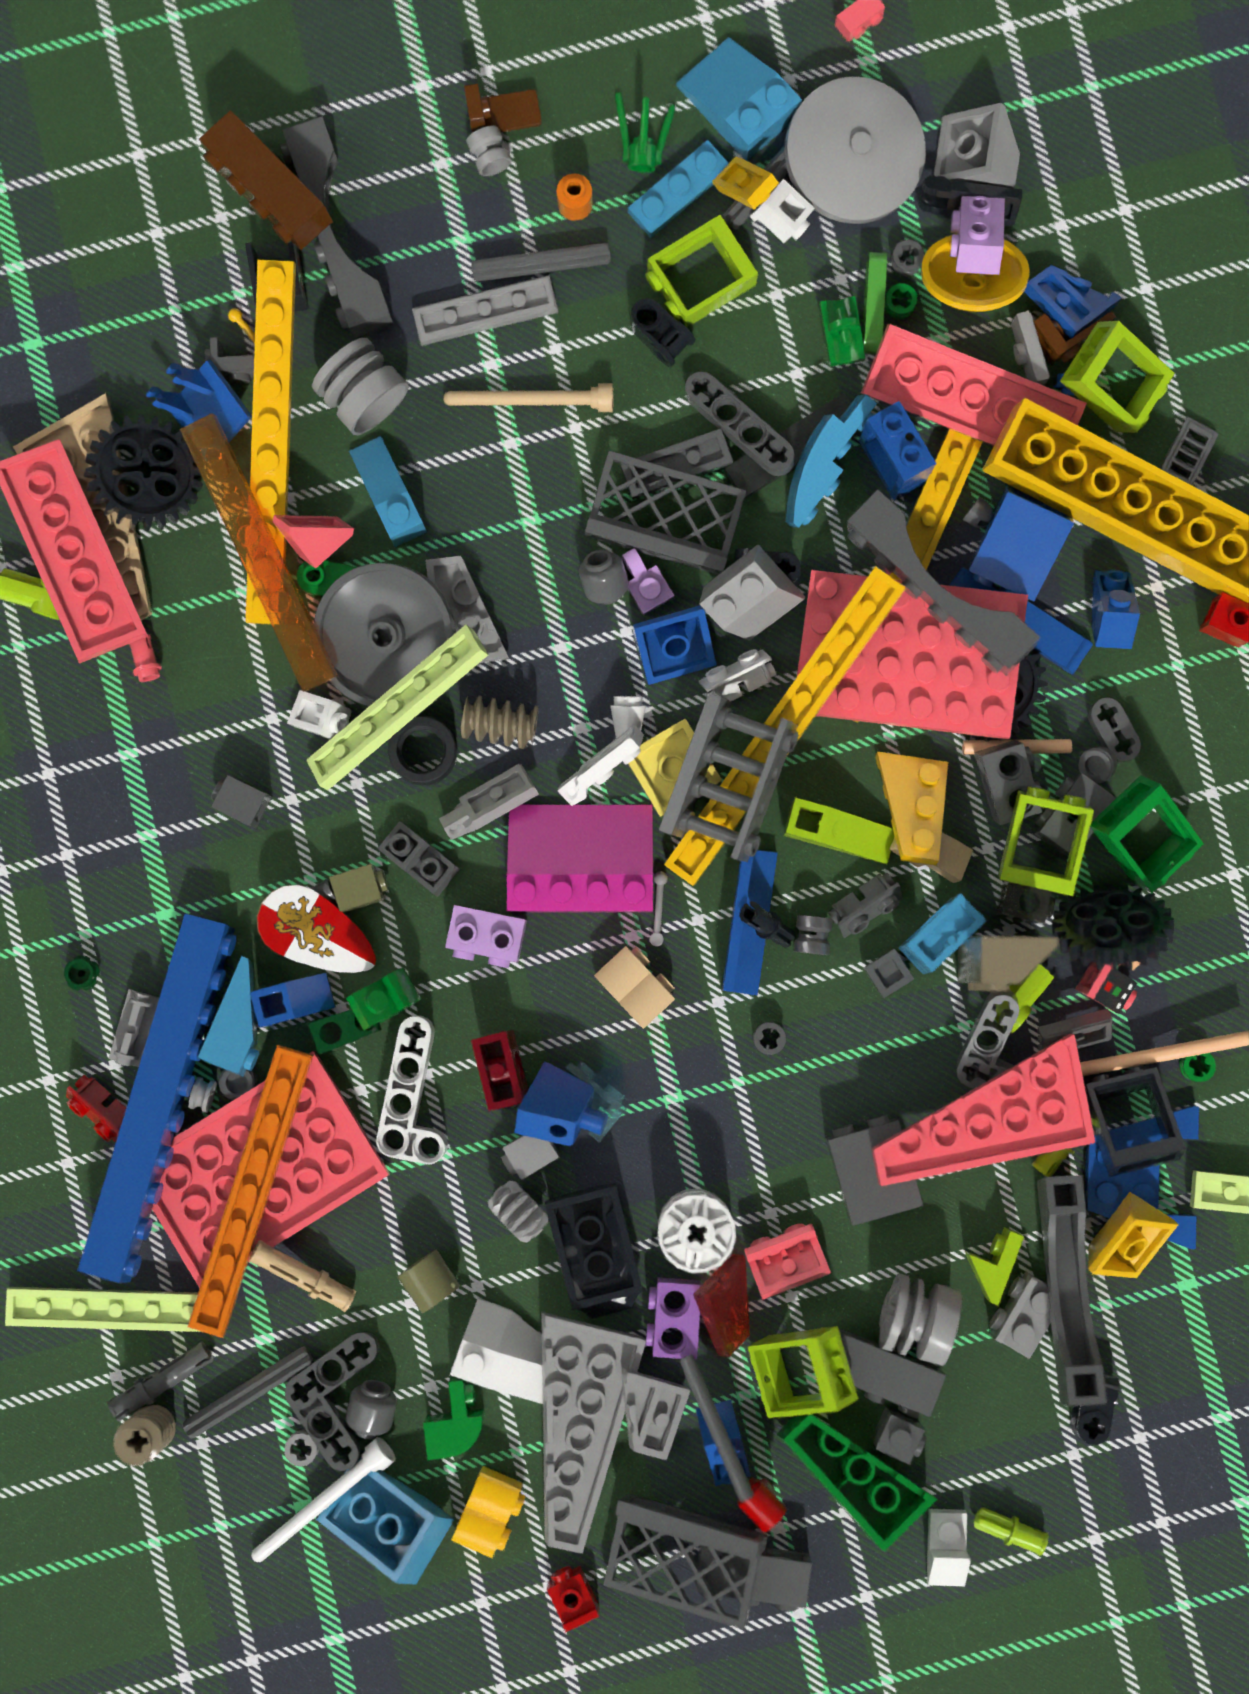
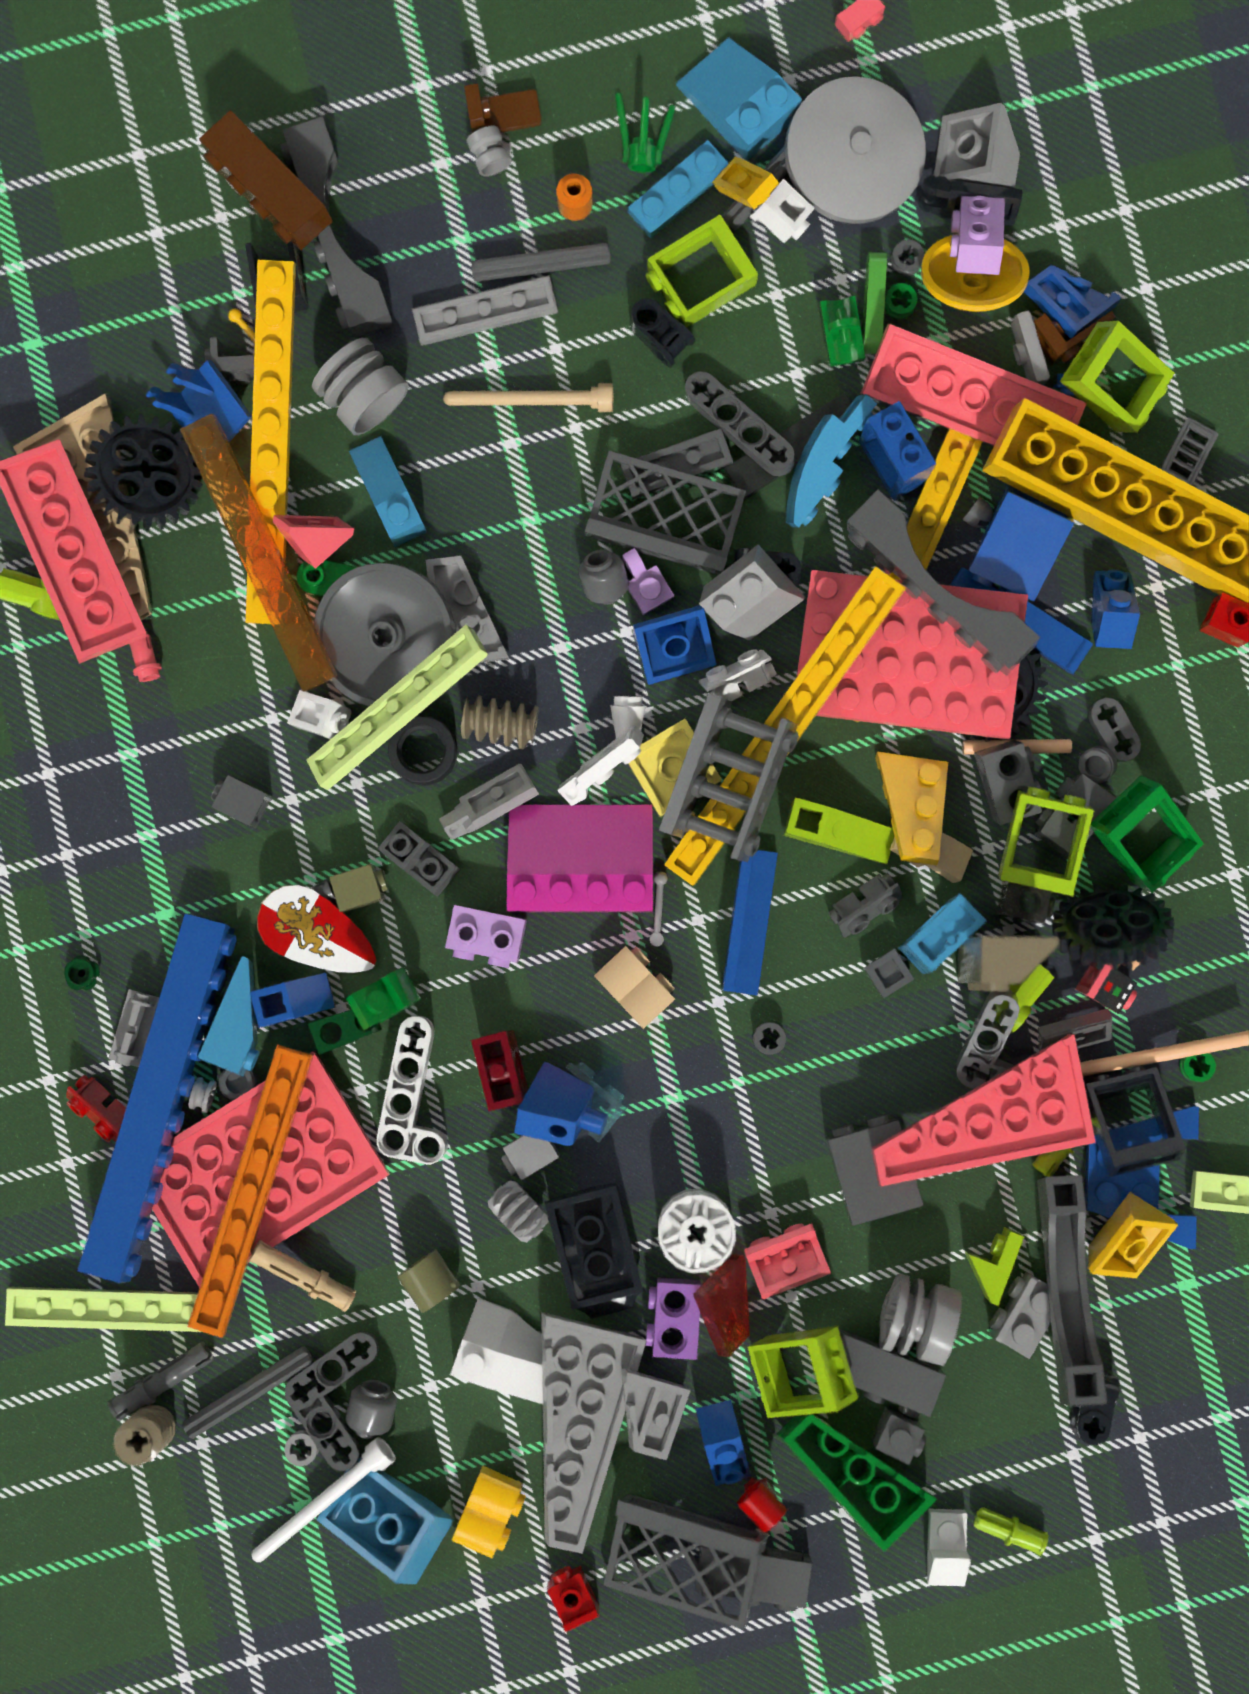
green brick [423,1376,485,1460] -> none
dark grey bar [679,1354,754,1502] -> none
black axle [739,901,795,948] -> none
flat silver wheel [794,915,833,955] -> none

